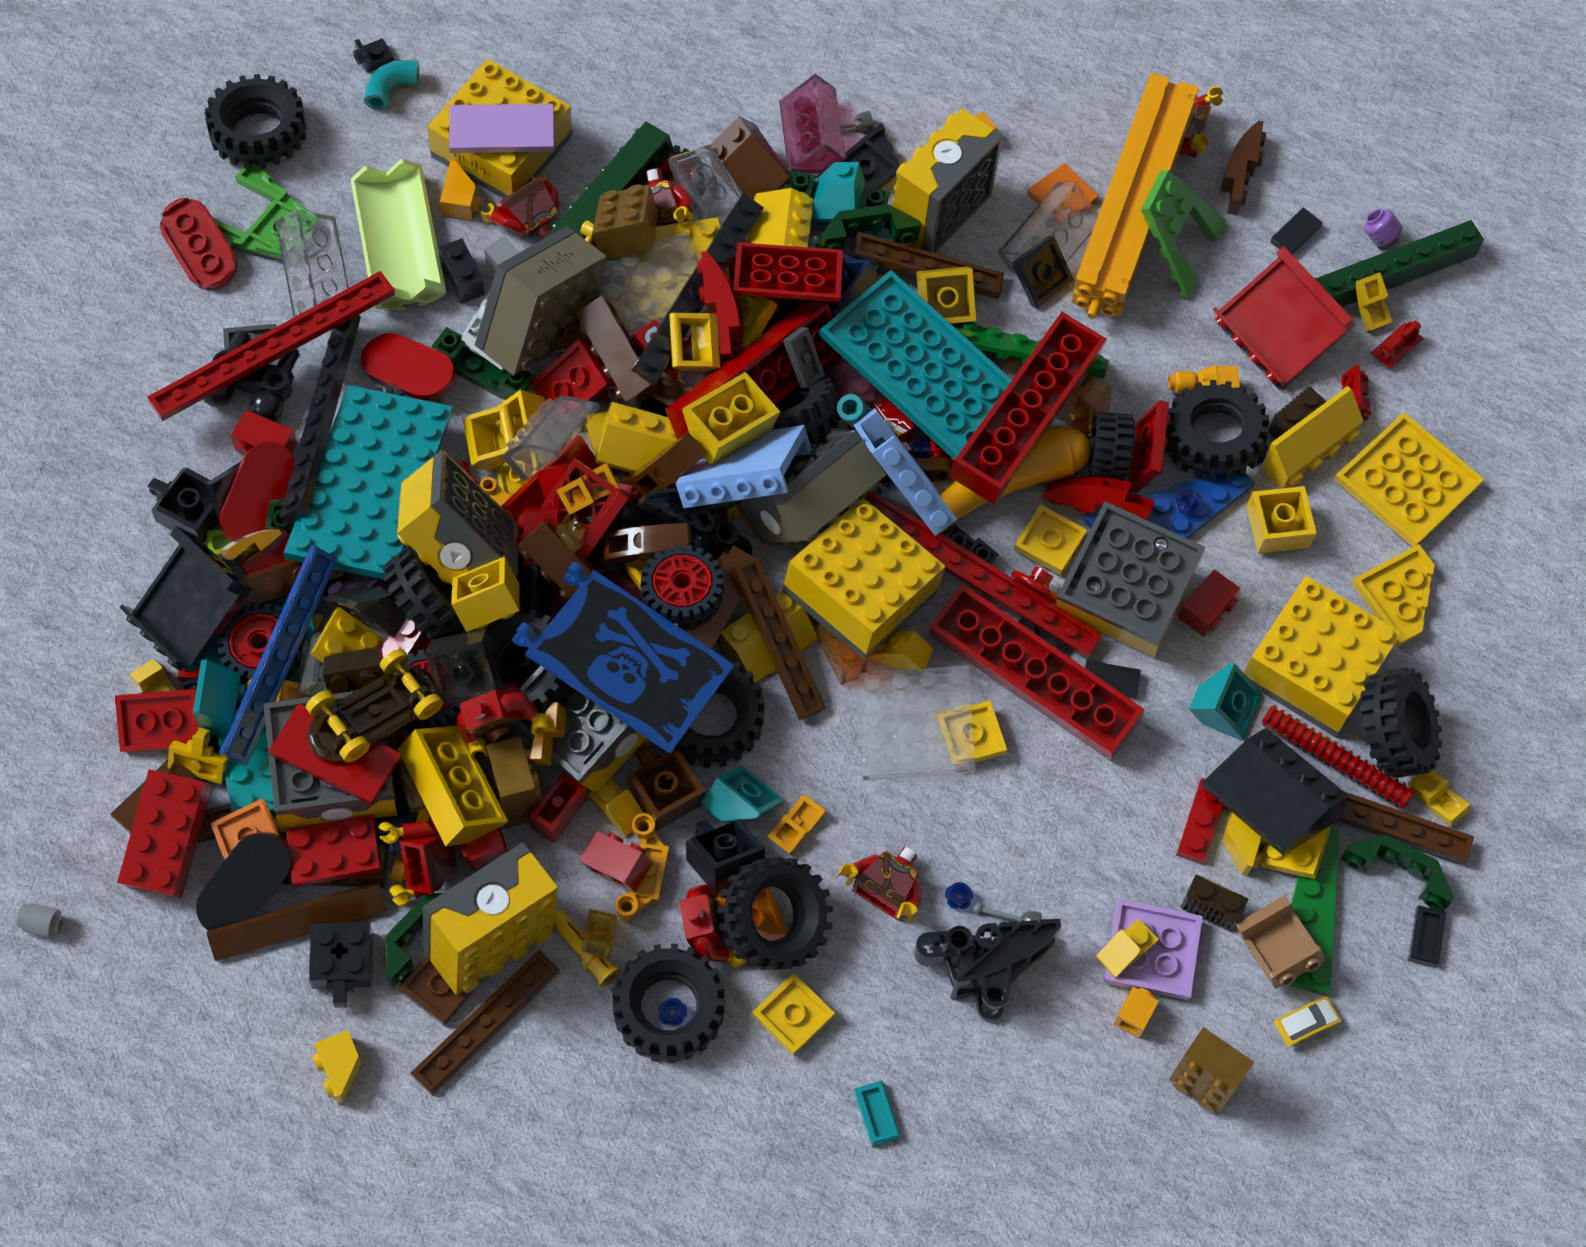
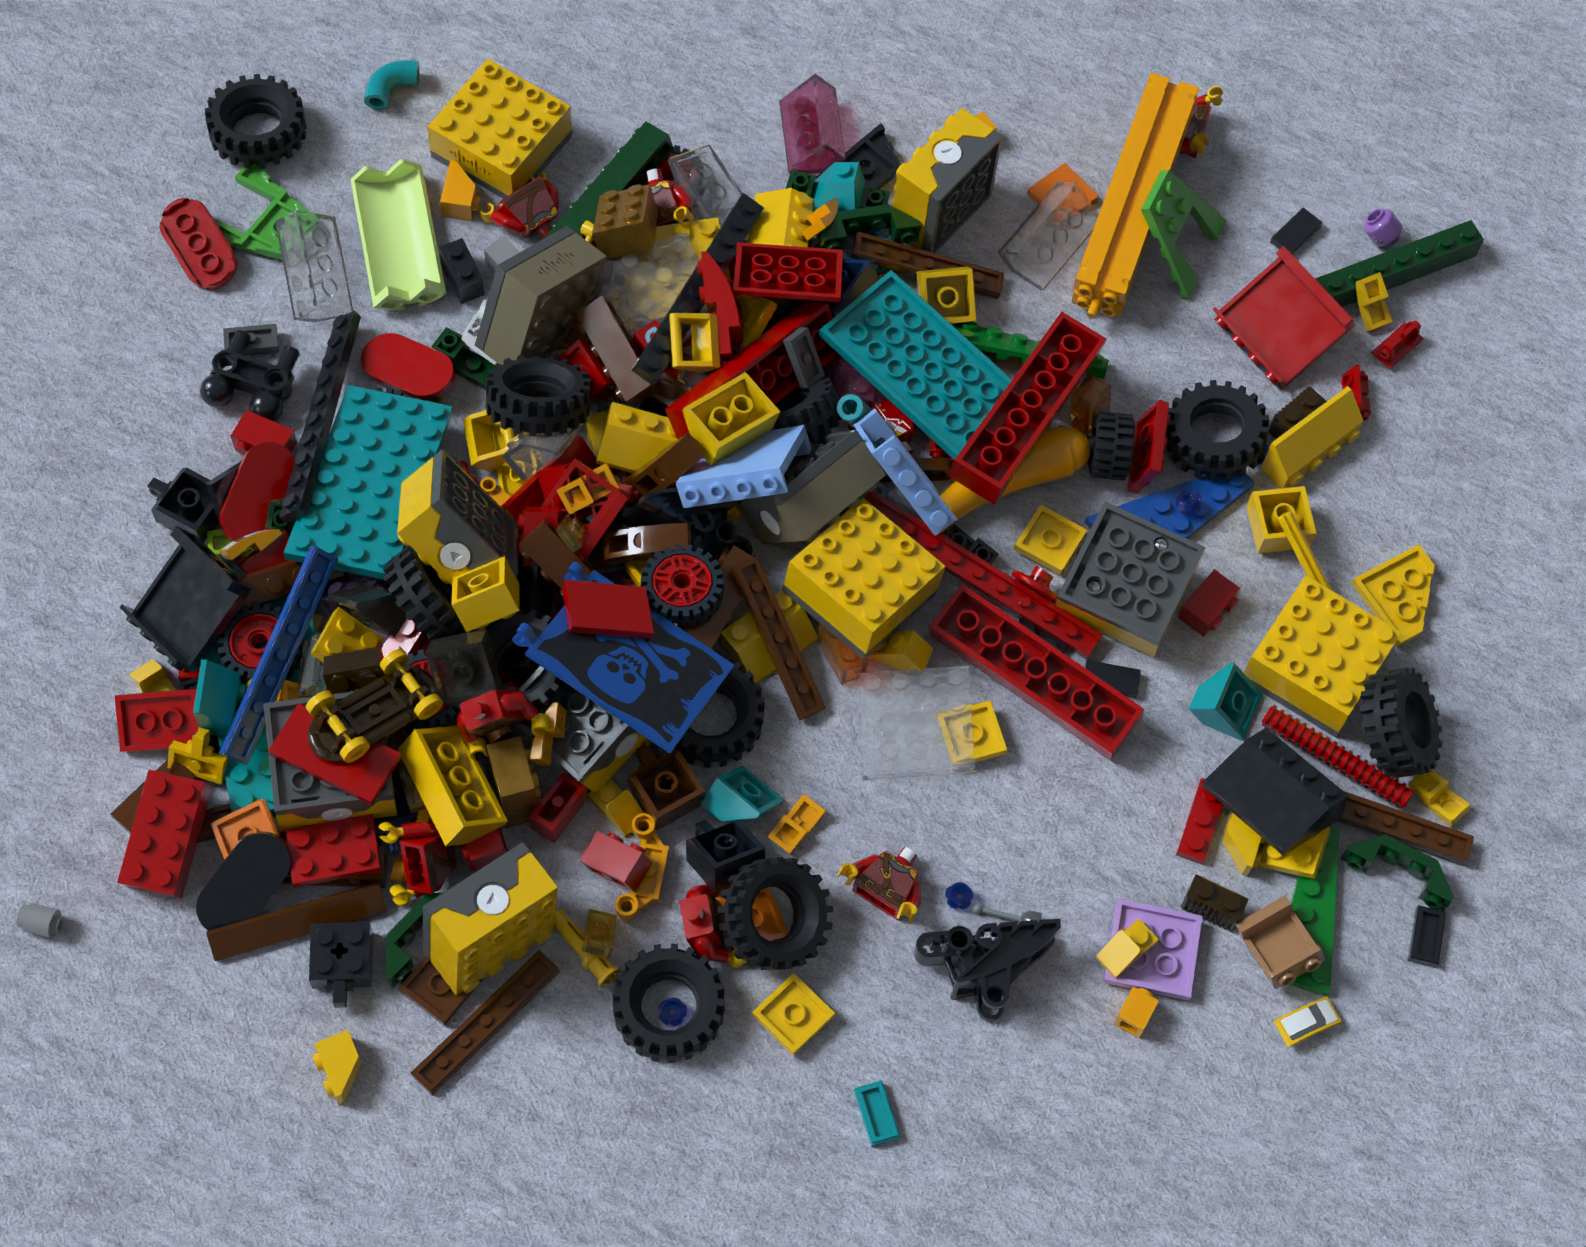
red plate [147,271,395,422] -> none
black bracket [353,38,394,73] -> none
lavender tile [449,104,554,153] -> none
reddish brown slope [704,116,792,200] -> none
dark grey hinge [813,111,874,137] -> none
clear blue plate [913,437,930,458] -> none
black tile [1012,235,1074,307] -> none
red slope [1043,476,1155,519] -> none
light orange piece [1168,365,1240,394] -> none
pearl gold brick [1169,1027,1254,1114] -> none
reddish brown slope [1220,121,1266,215] -> none
yellow plate [1334,412,1485,547] -> none
none -> black tyre [486,354,591,437]
none -> red tile [562,580,654,639]
none -> light orange slope [802,197,838,241]
none -> yellow axle [1278,512,1332,590]

